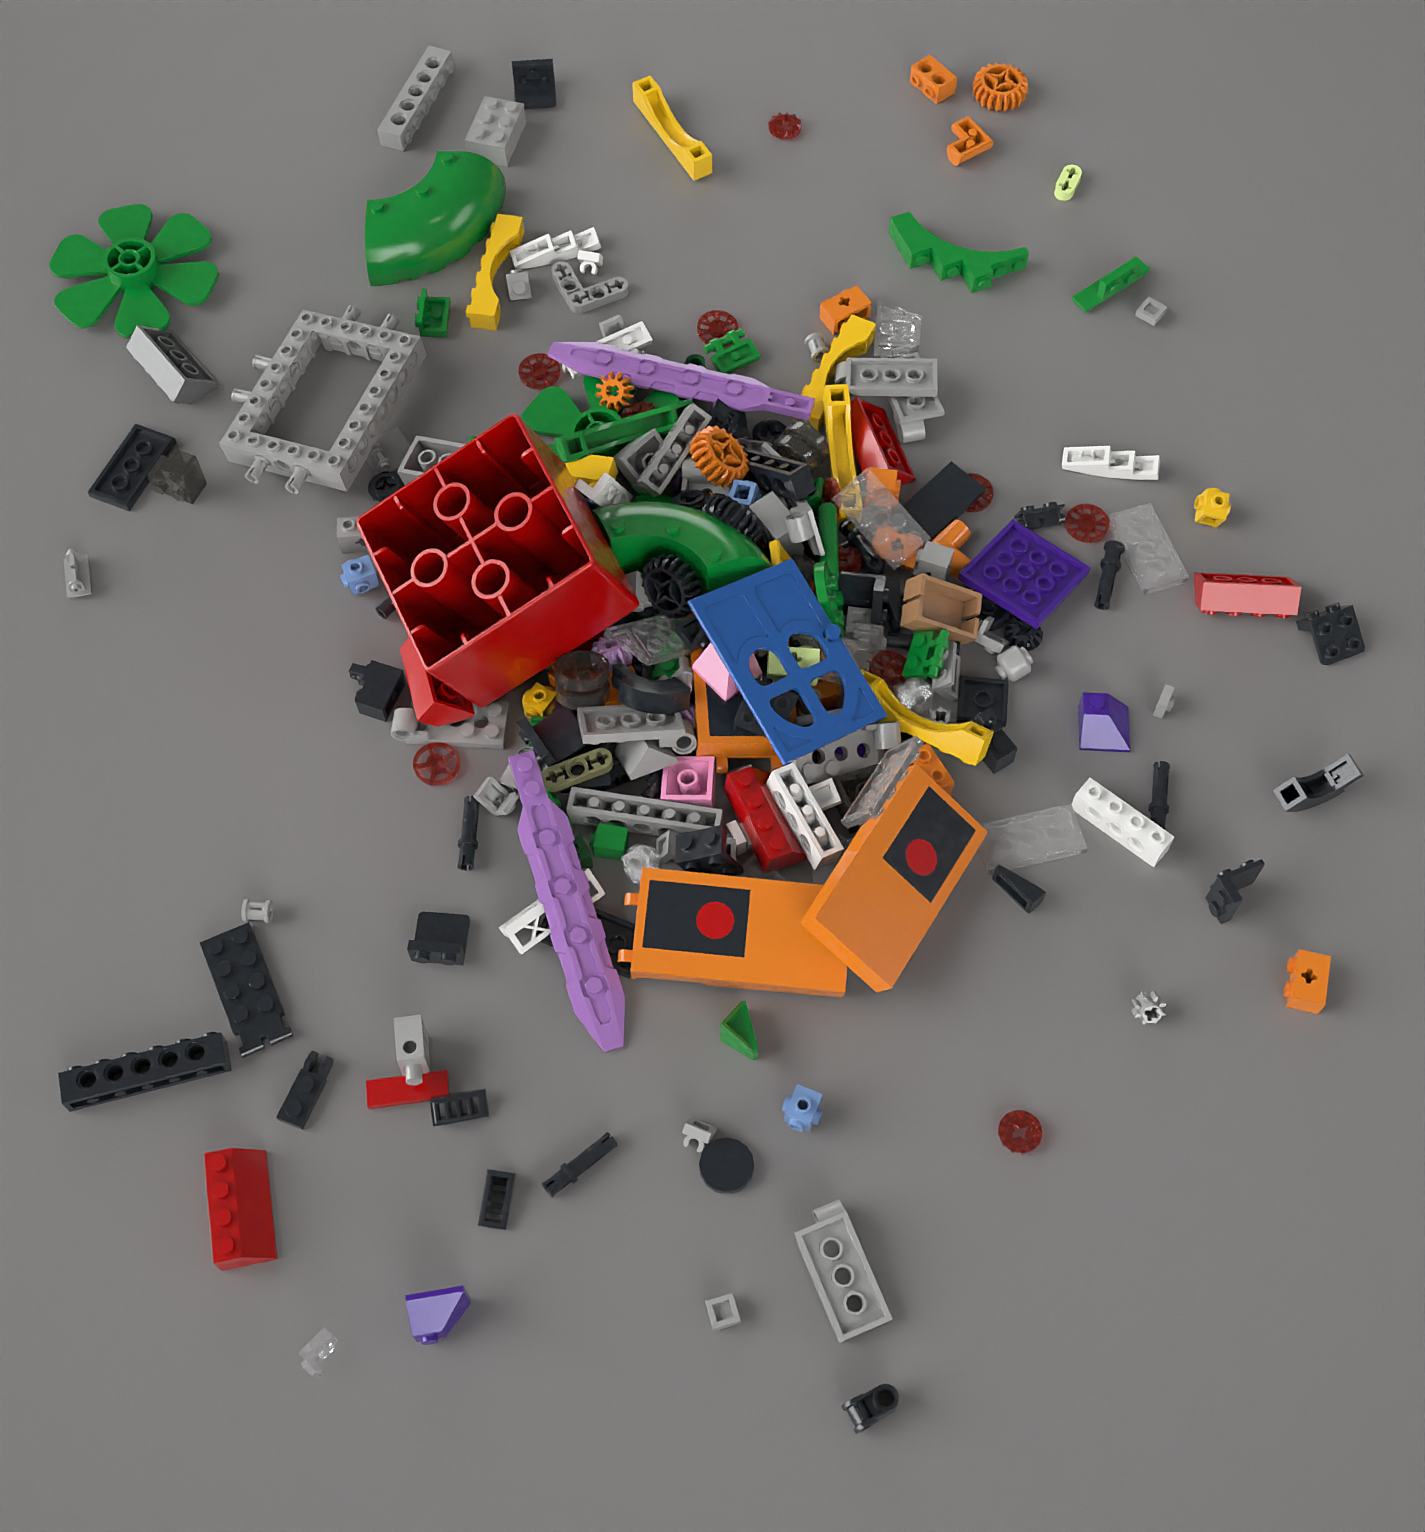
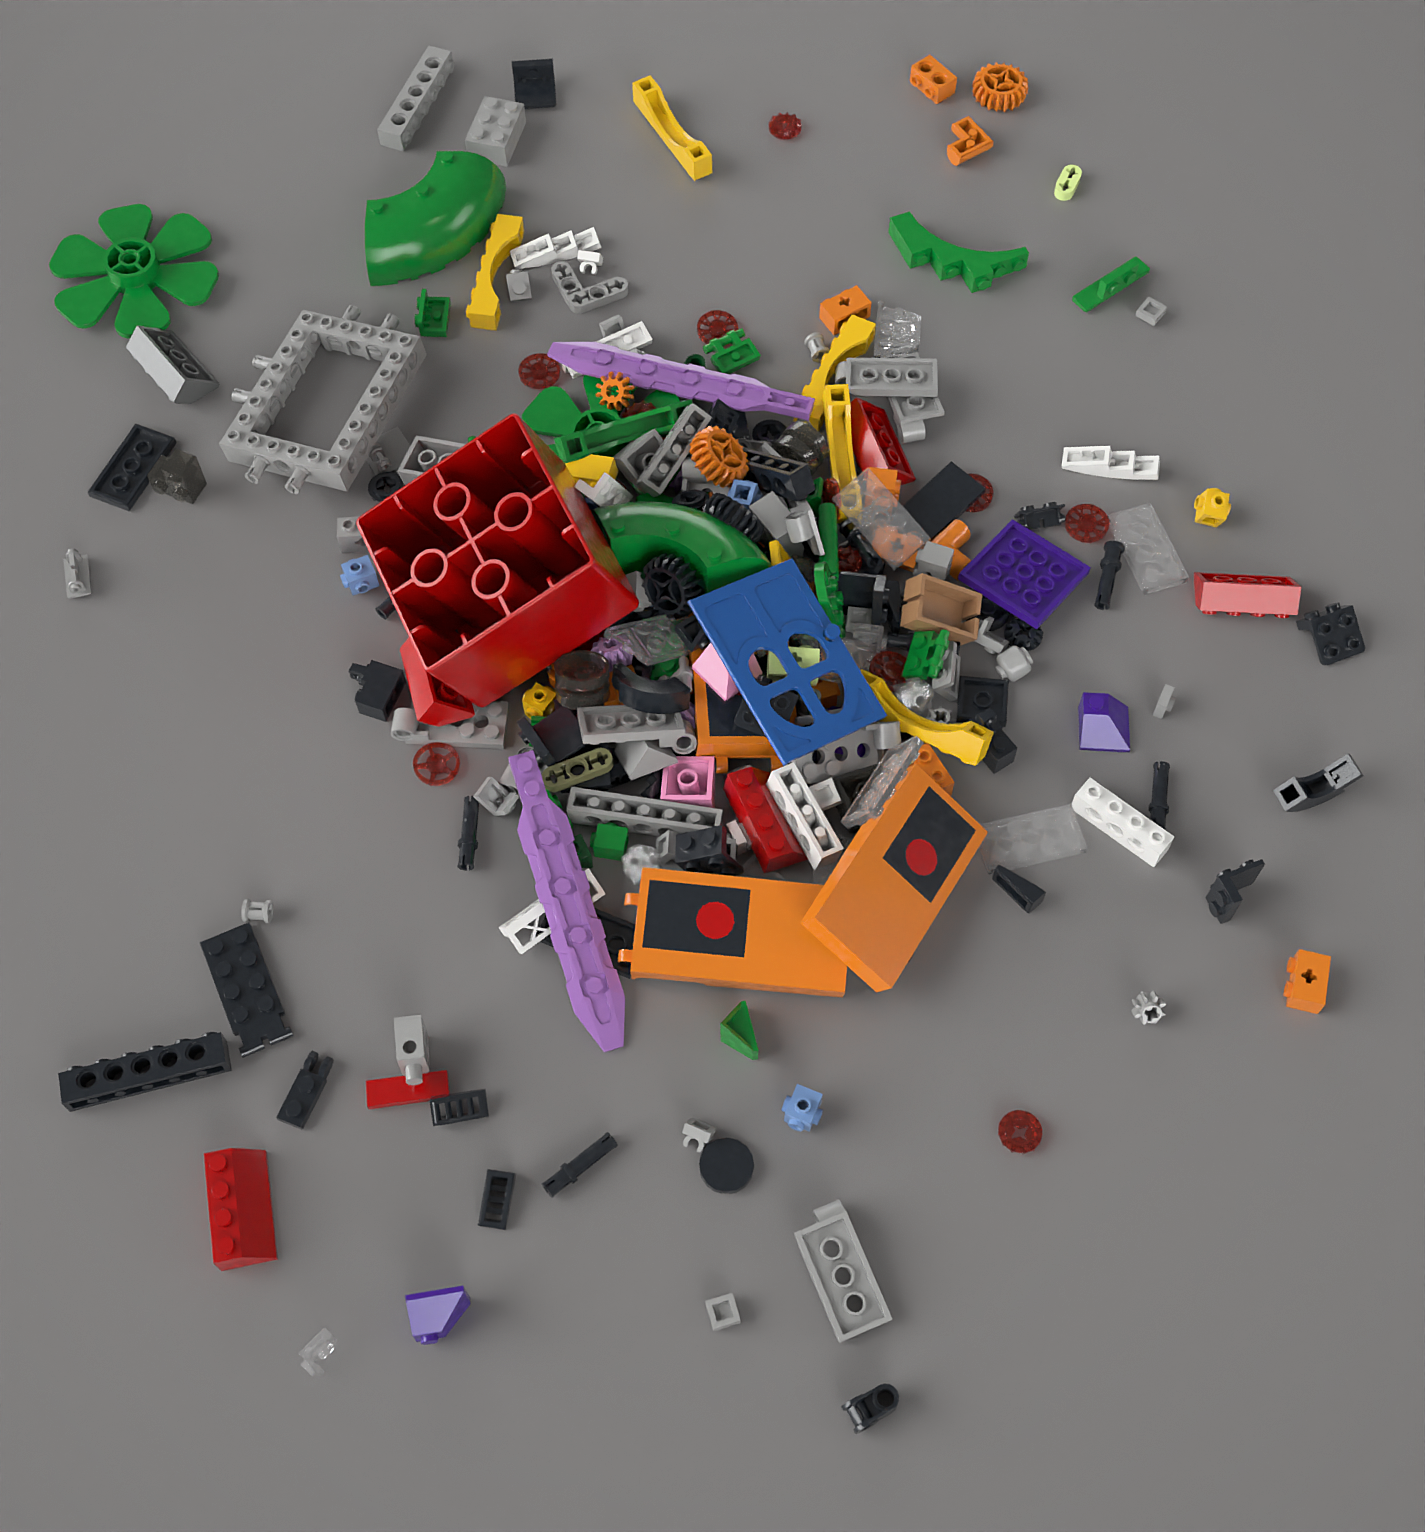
black bracket [407,911,470,966] -> none

